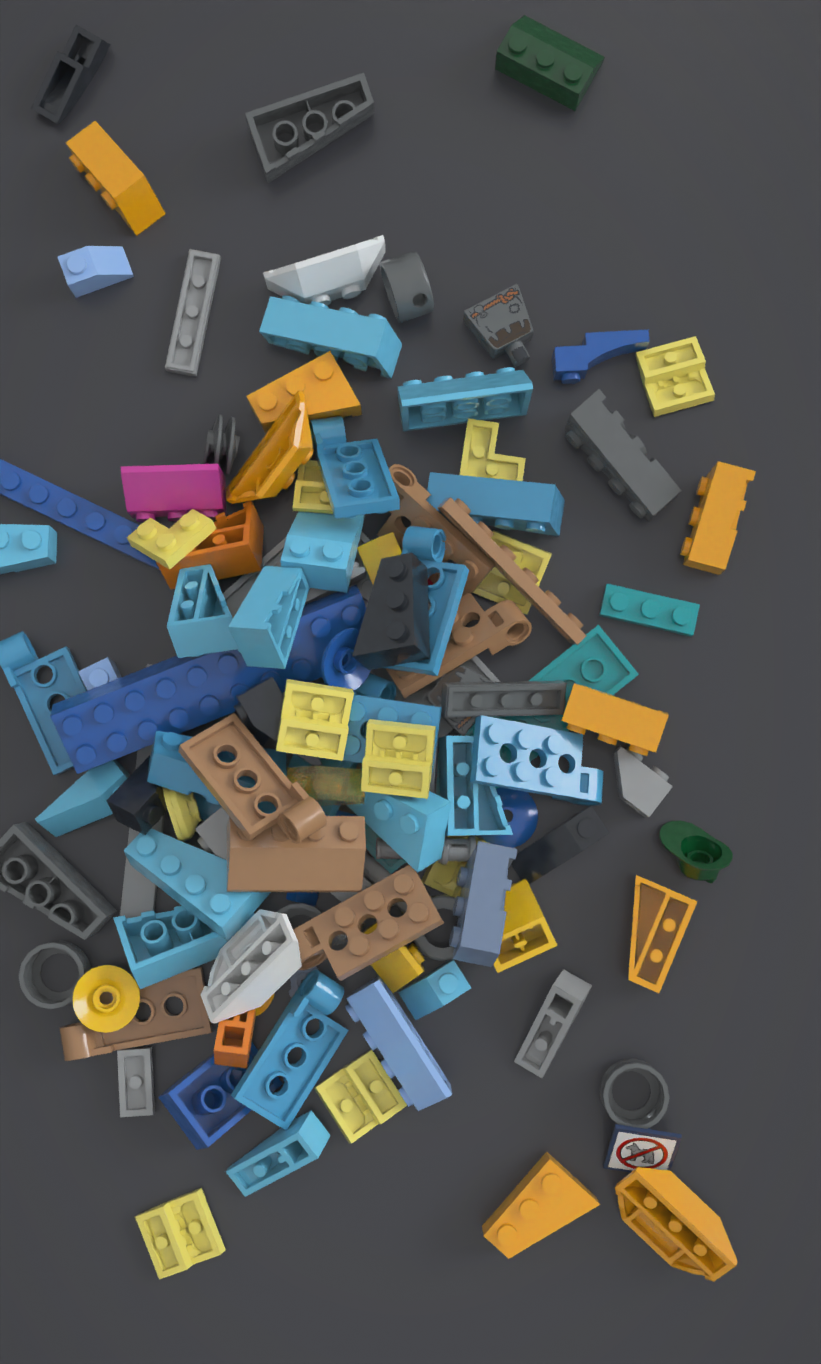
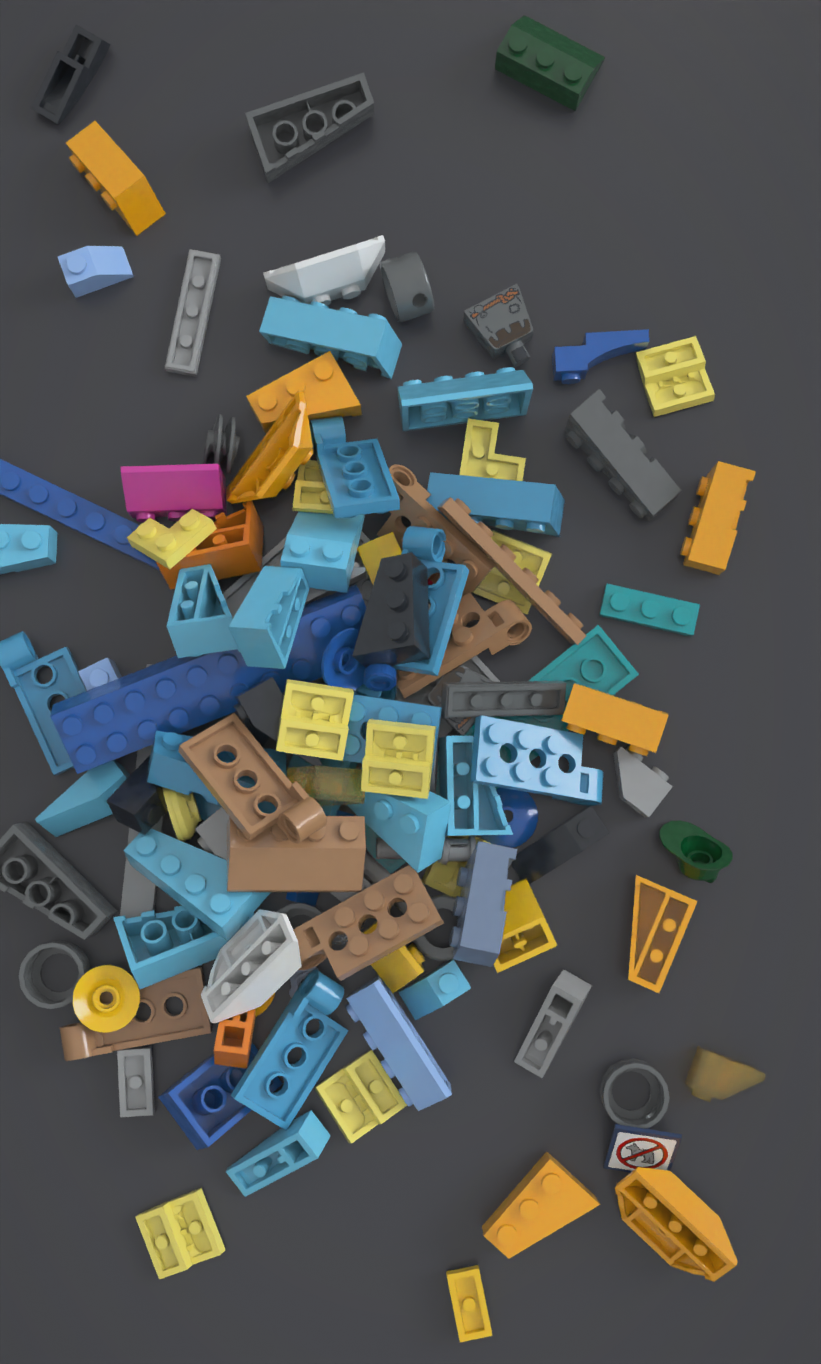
none -> blue tile [364,664,397,691]
none -> yellow plate [446,1265,493,1342]
none -> clear yellow slope [685,1046,766,1102]

